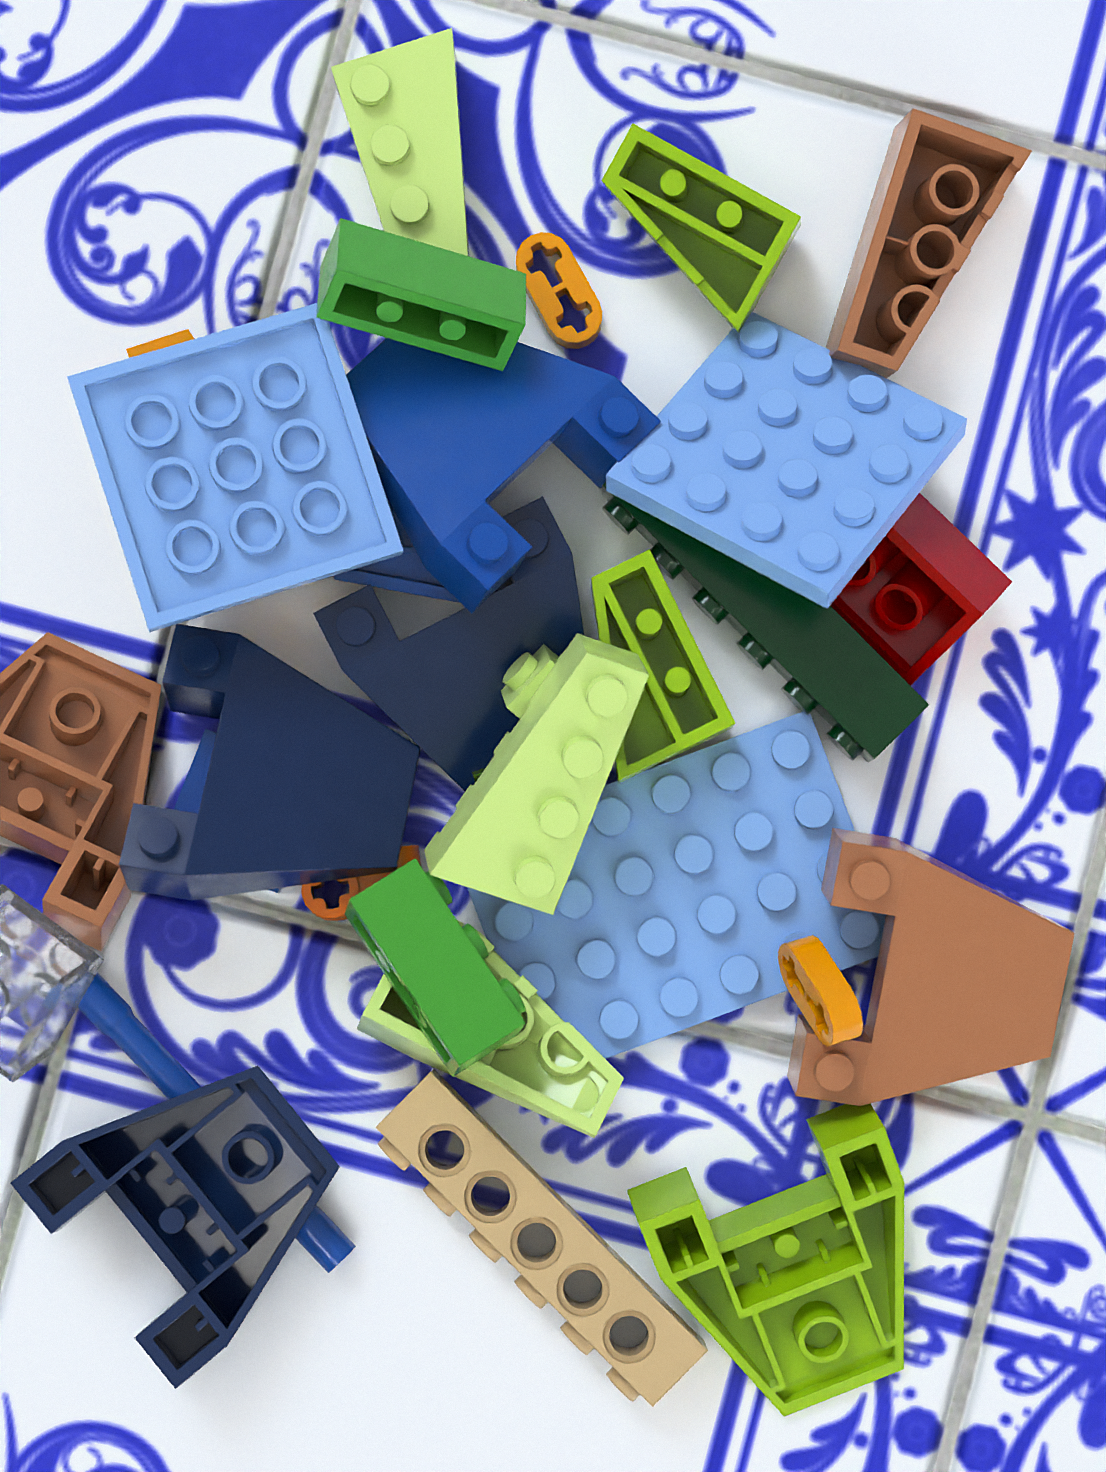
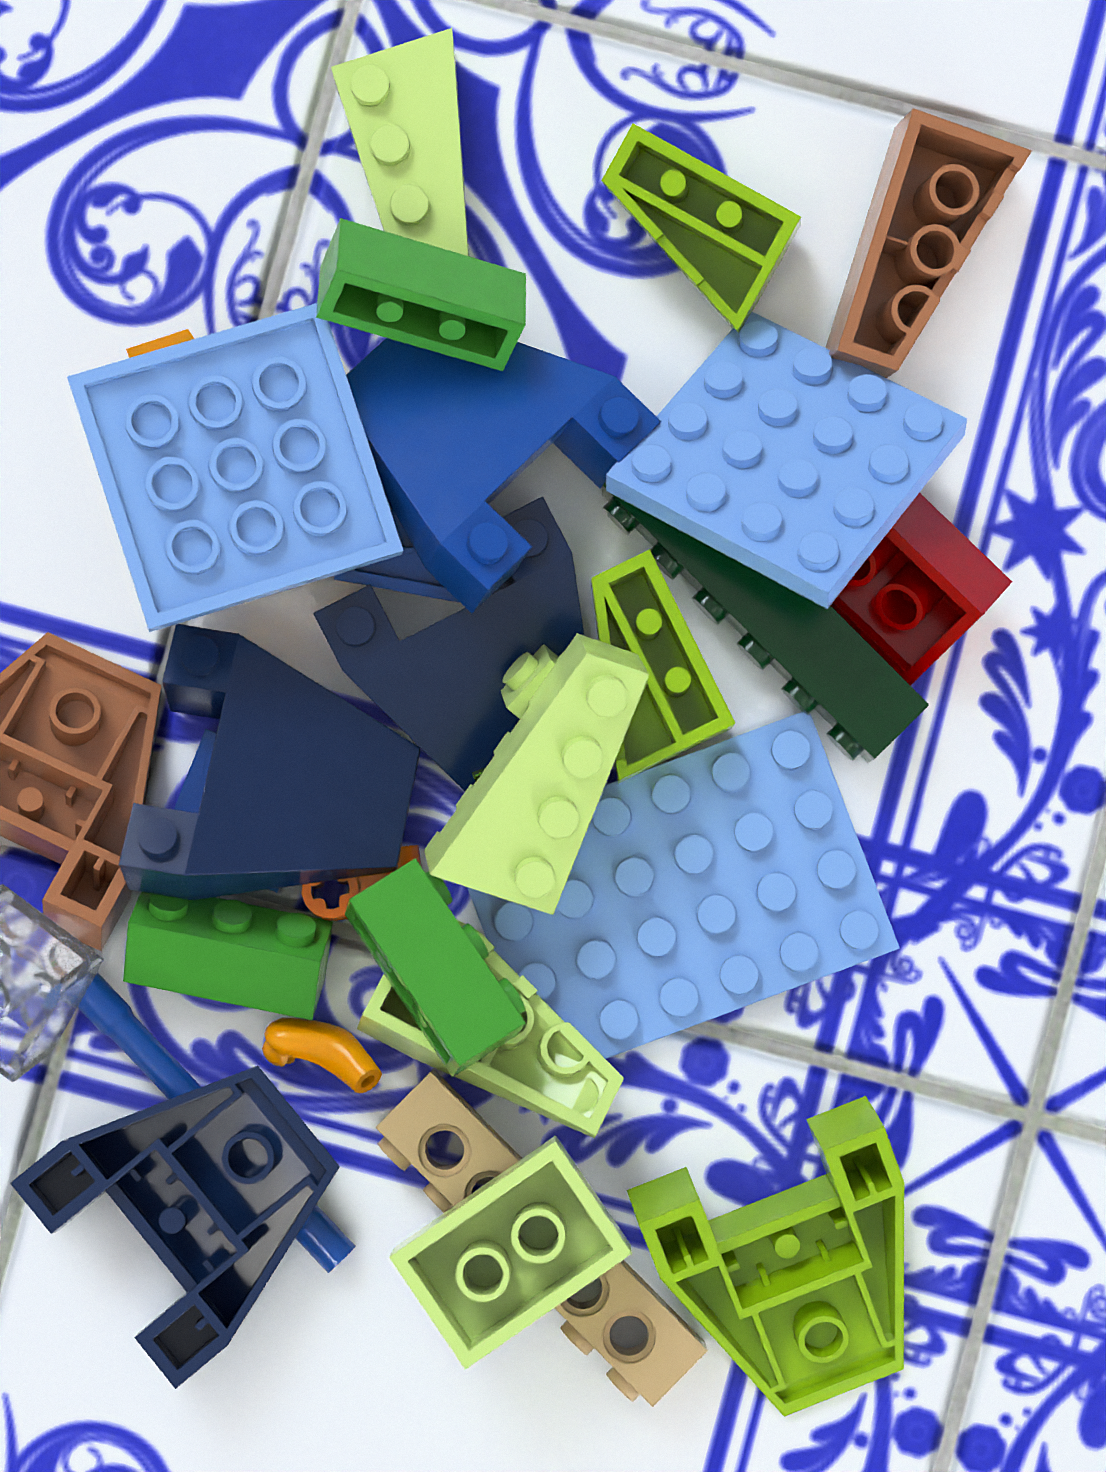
light orange beam [516,232,602,349] -> none
light orange beam [778,935,863,1047] -> none
nougat wedge [787,828,1075,1106] -> none
none -> bright green brick [123,892,333,1021]
none -> light orange arm [262,1017,382,1094]
none -> yellowish green brick [389,1135,632,1370]

